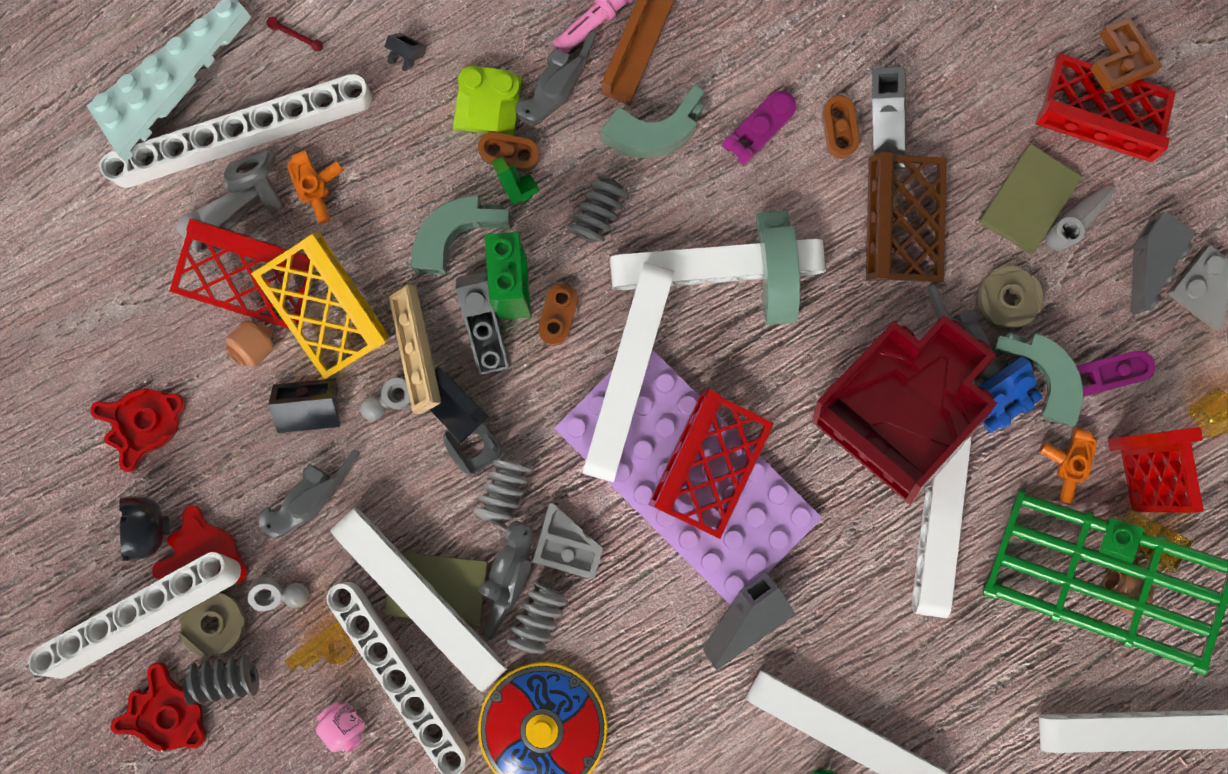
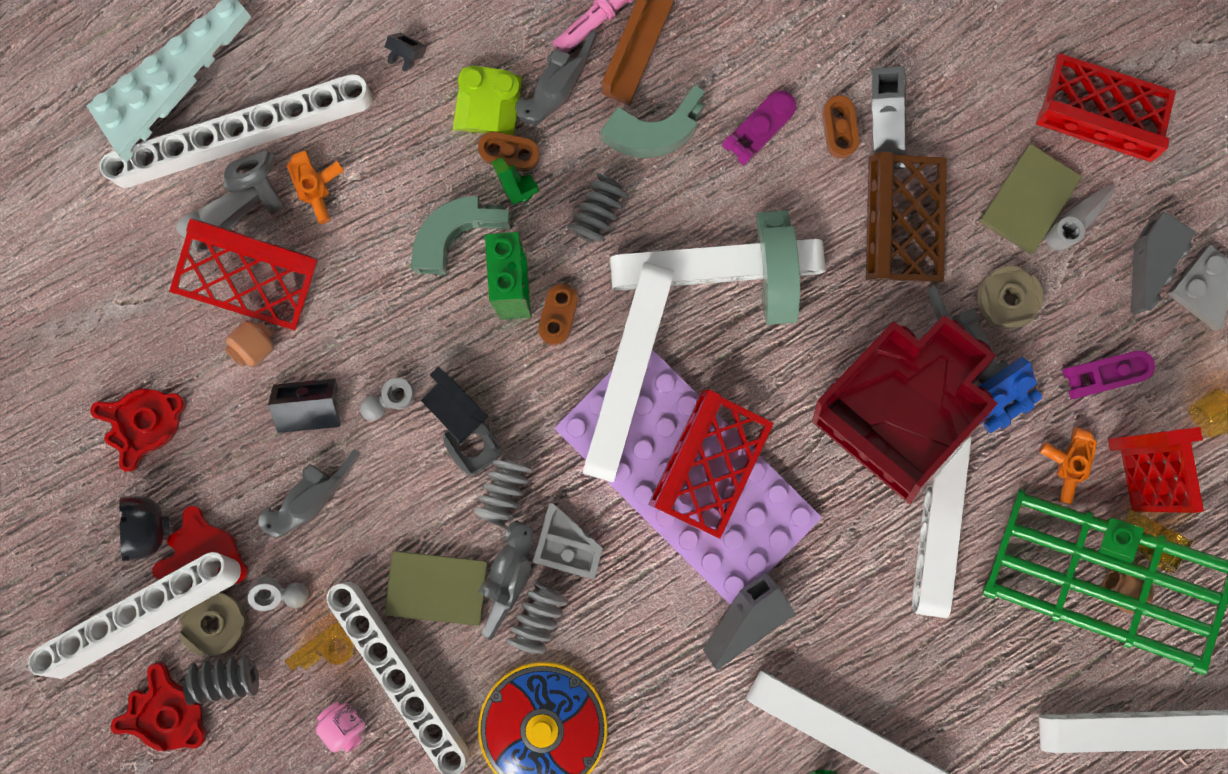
yellow fence [251,231,390,380] -> none
dark red hinge [266,17,323,52] -> none
white beam [330,507,507,692] -> none
tan tile [389,284,441,414] -> none
dark grey slope [456,271,509,376] -> none
sand green arch [993,333,1083,427] -> none
dark orange plate [1090,17,1162,93] -> none

